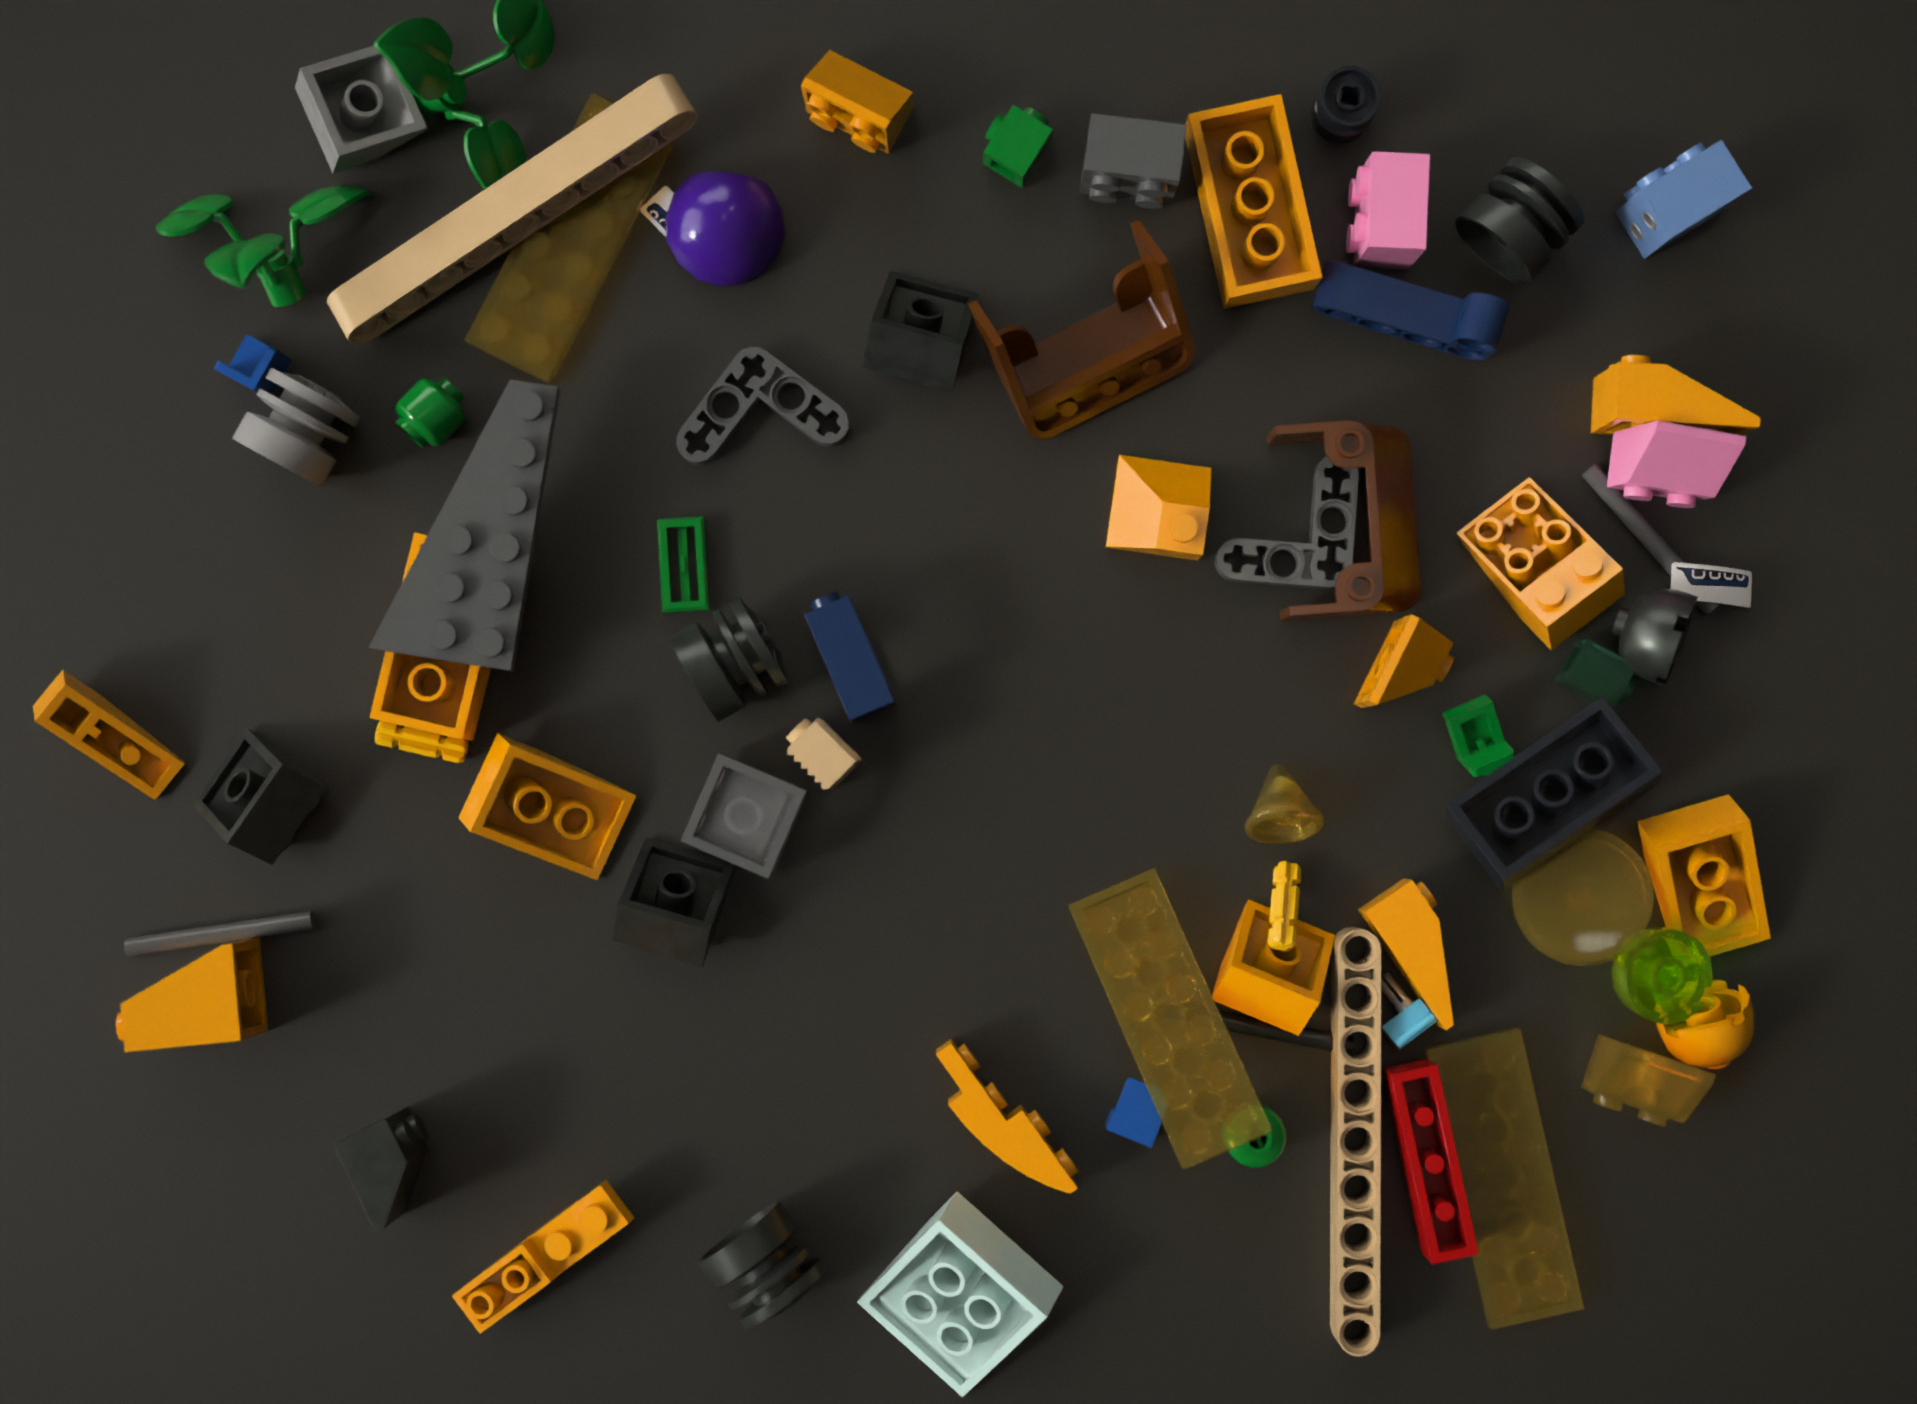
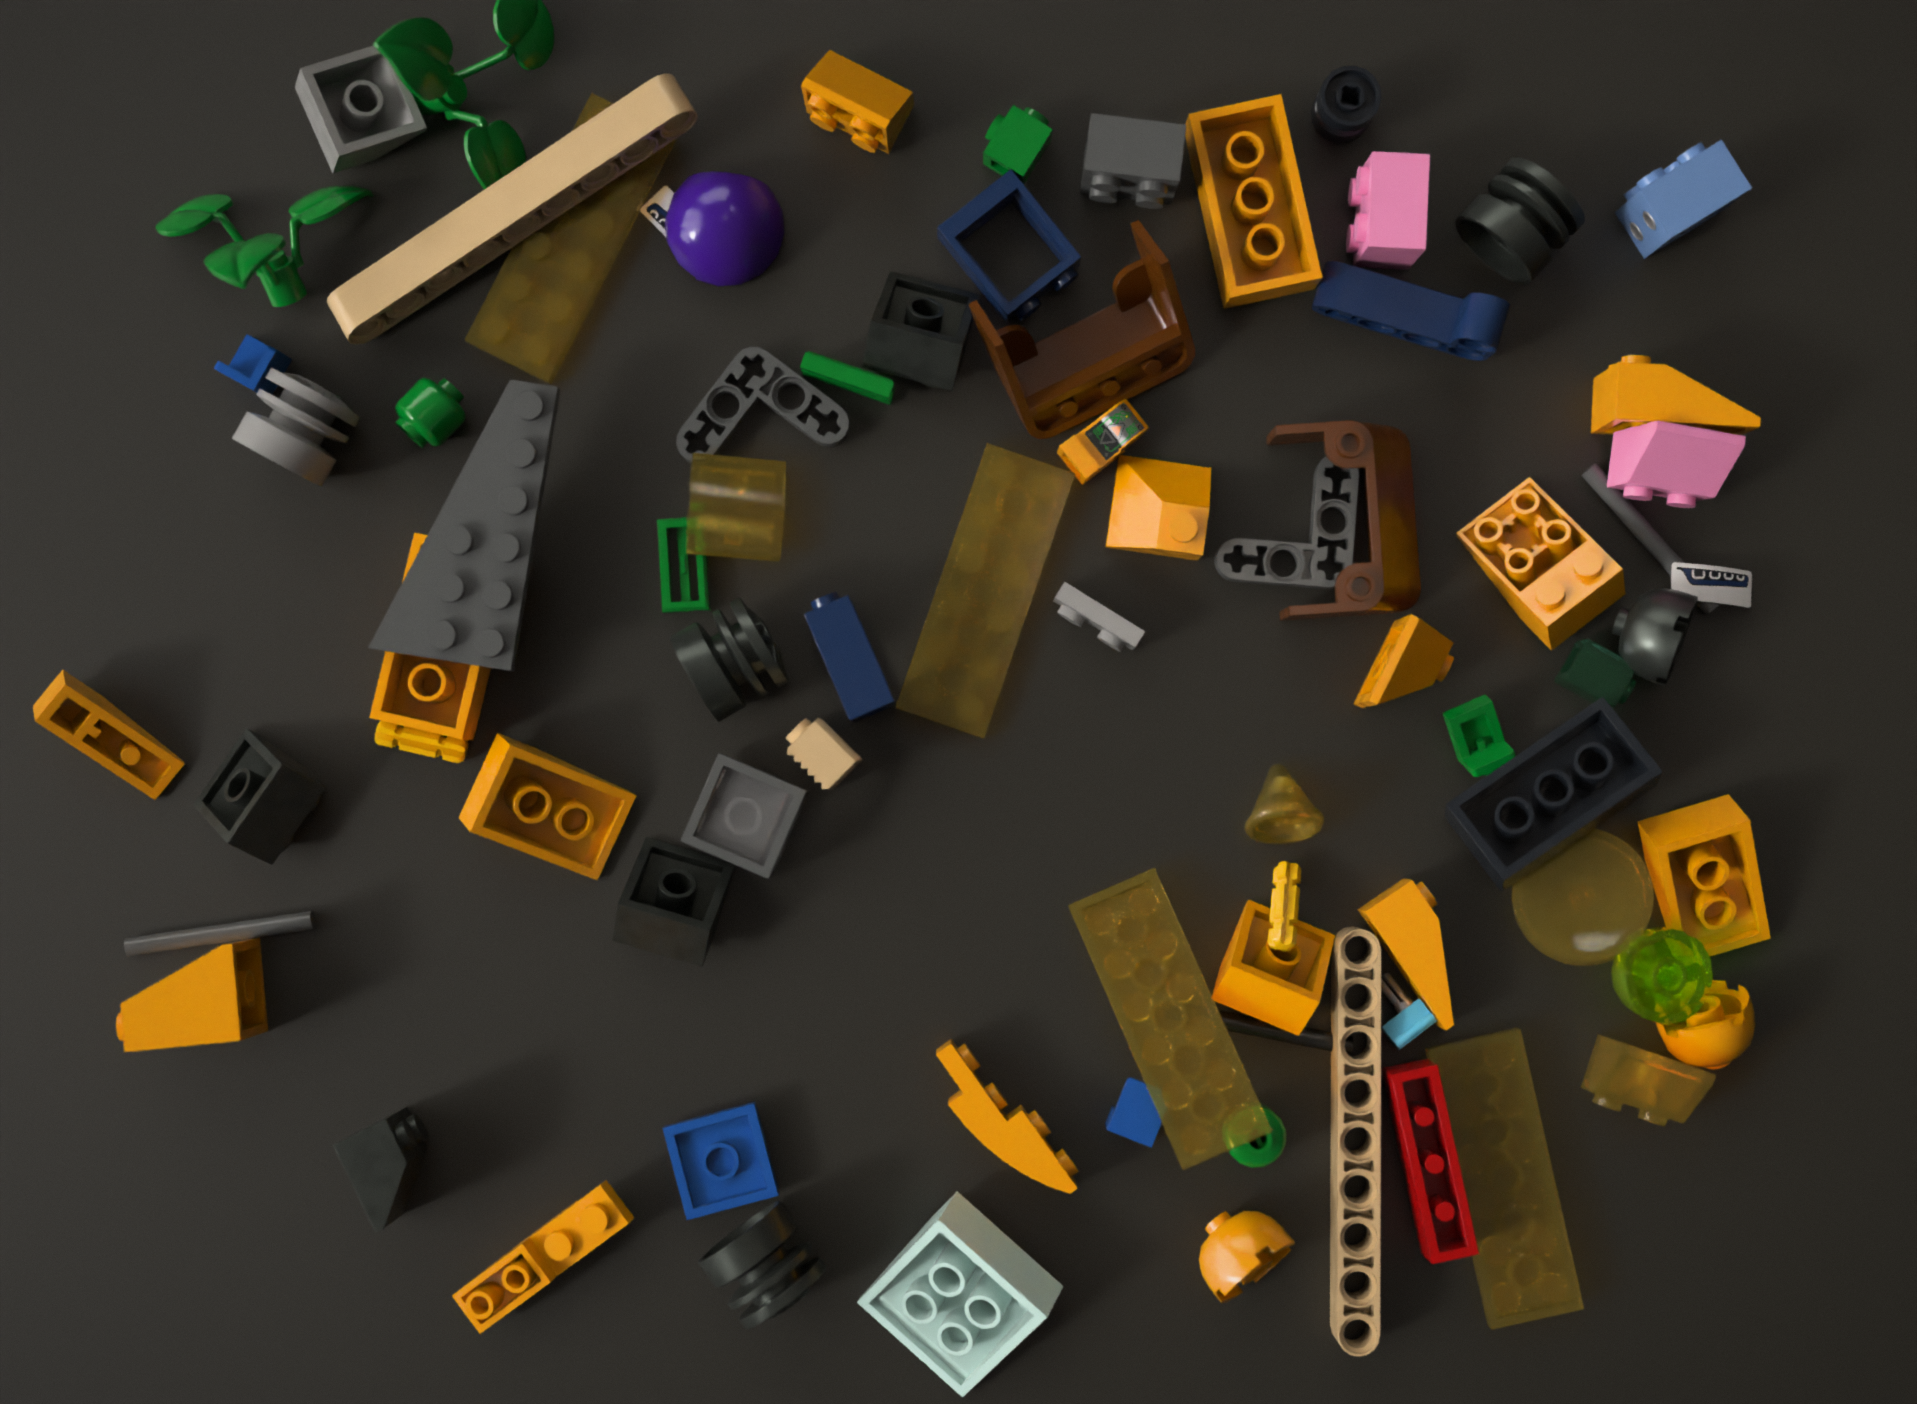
none -> blue plate [662,1101,780,1220]
none -> clear yellow slope [686,453,786,562]
none -> green tile [800,351,895,405]
none -> clear yellow plate [895,443,1075,739]
none -> dark blue window [937,169,1081,324]
none -> light grey plate [1053,582,1145,652]
none -> leg [1057,399,1149,485]
none -> light orange cylinder [1199,1211,1295,1303]

